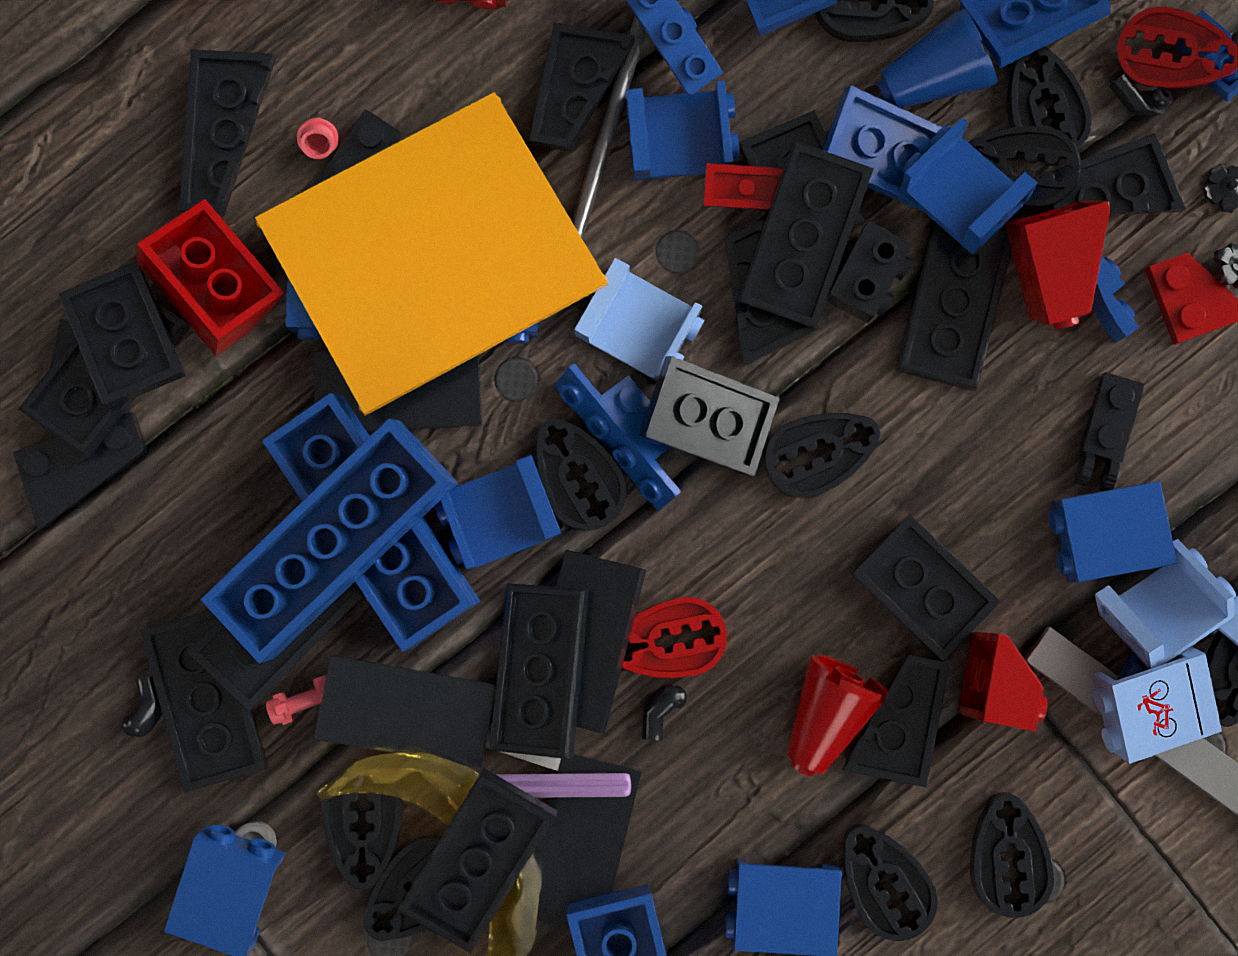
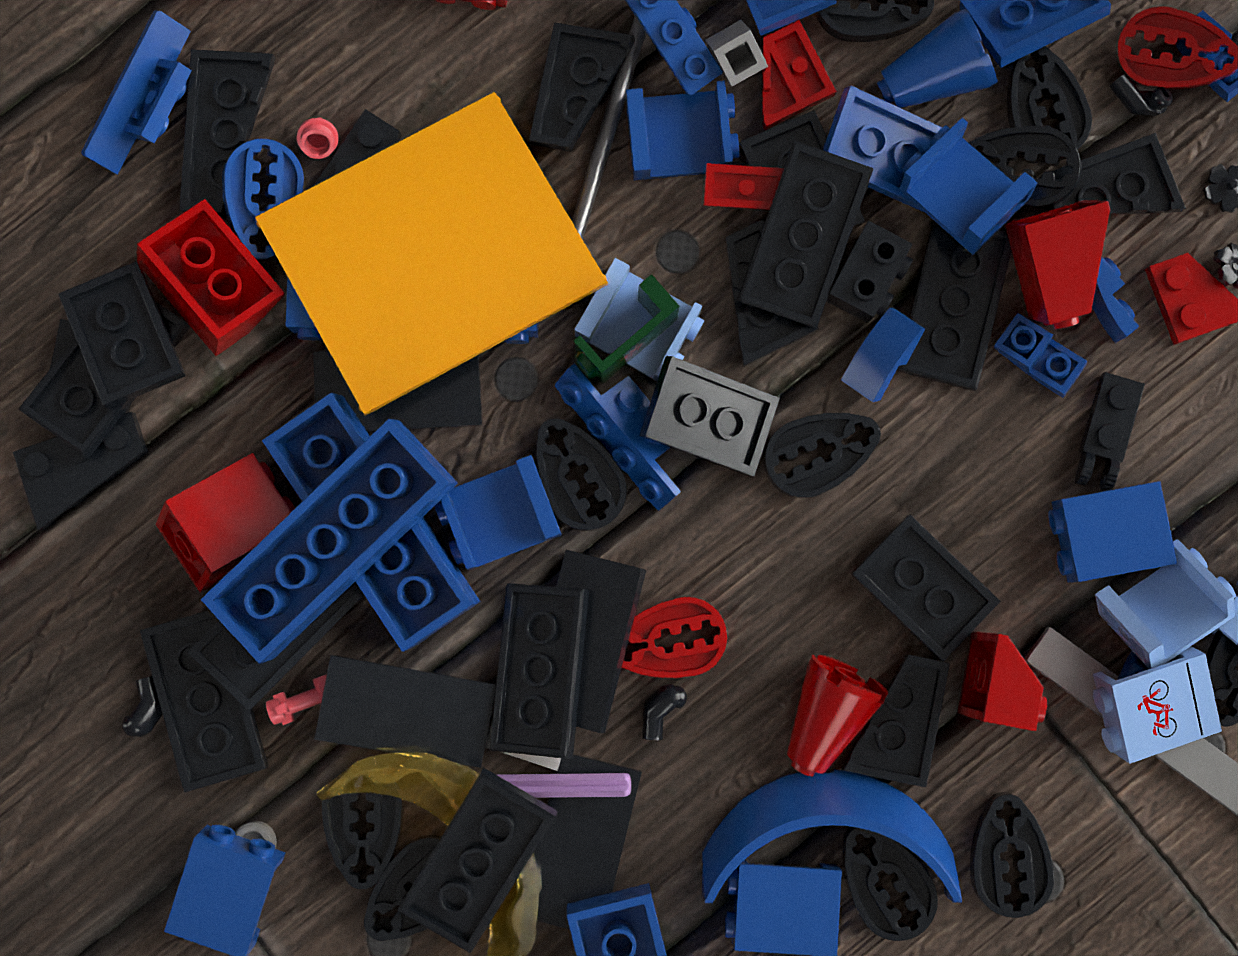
none -> blue bracket [81,10,192,175]
none -> red slope [155,453,295,593]
none -> blue piece [222,139,304,261]
none -> dark green panel [574,274,680,384]
none -> blue windscreen [702,769,962,903]
none -> light grey brick [705,20,768,86]
none -> red wing [762,20,837,130]
none -> blue slope [841,307,925,402]
none -> blue slope [994,313,1087,398]

